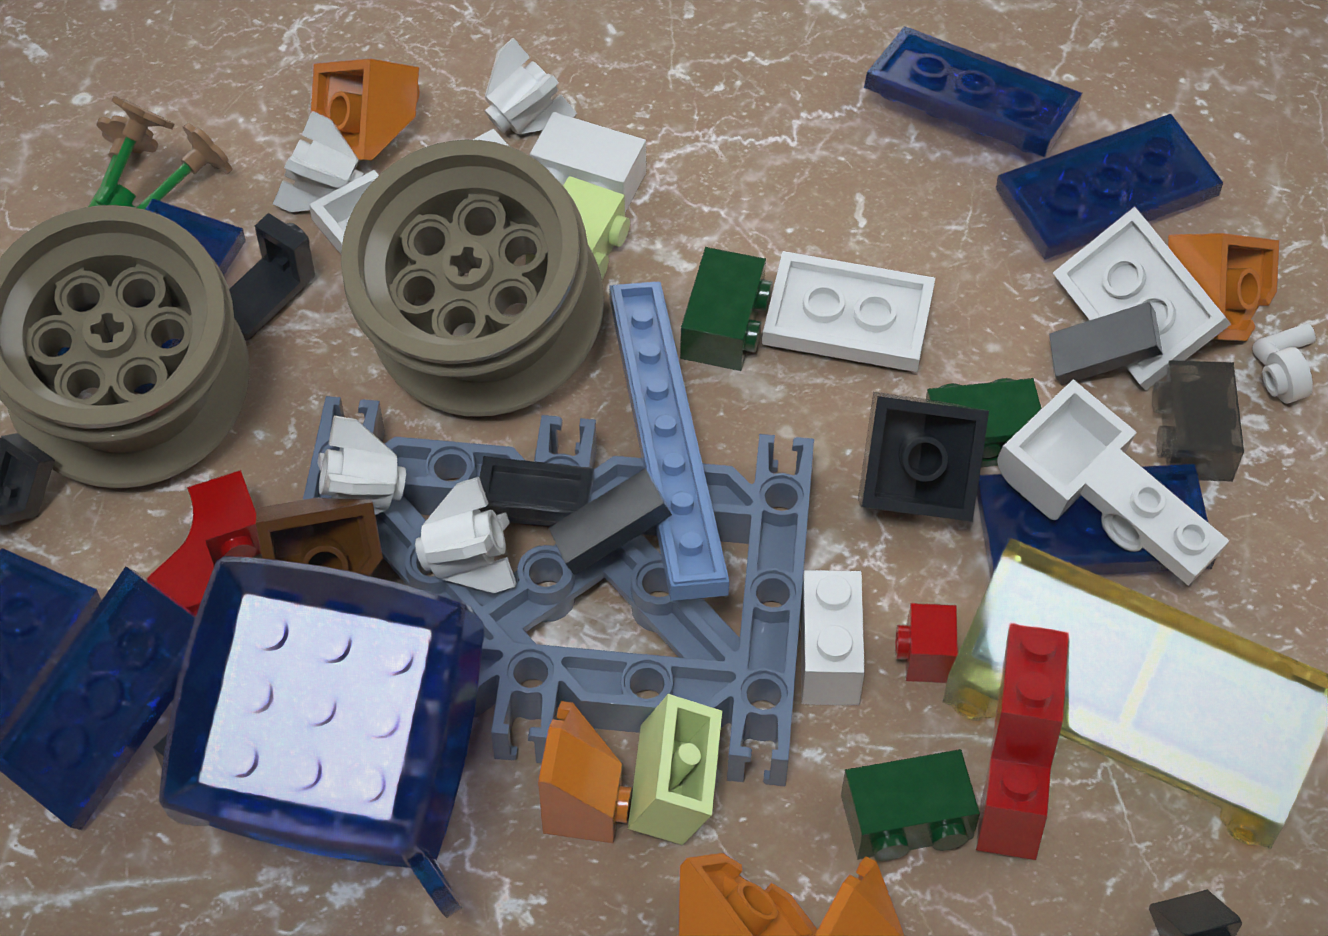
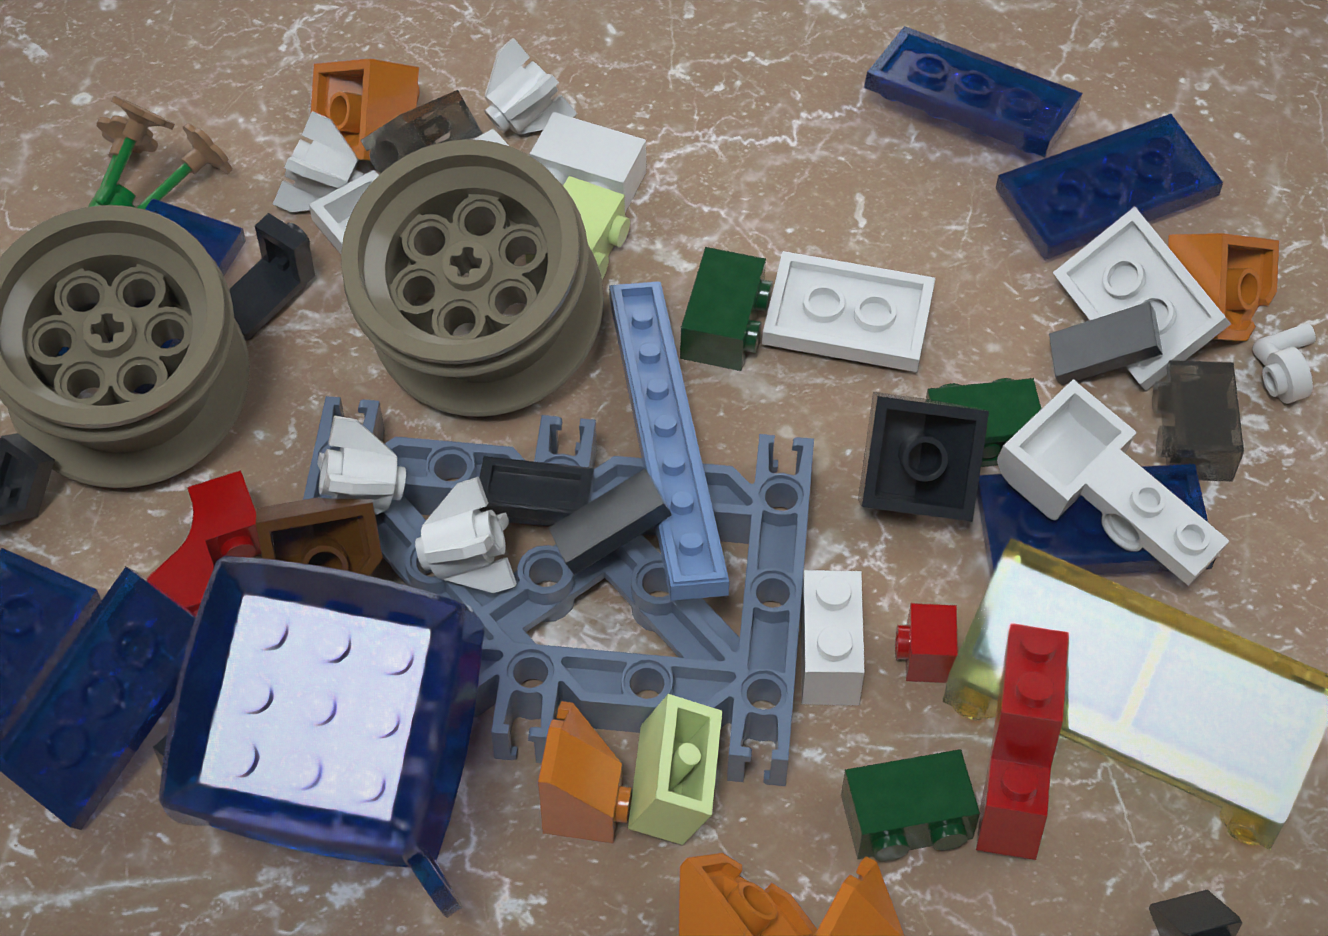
none -> clear smoke brick [360,90,483,174]

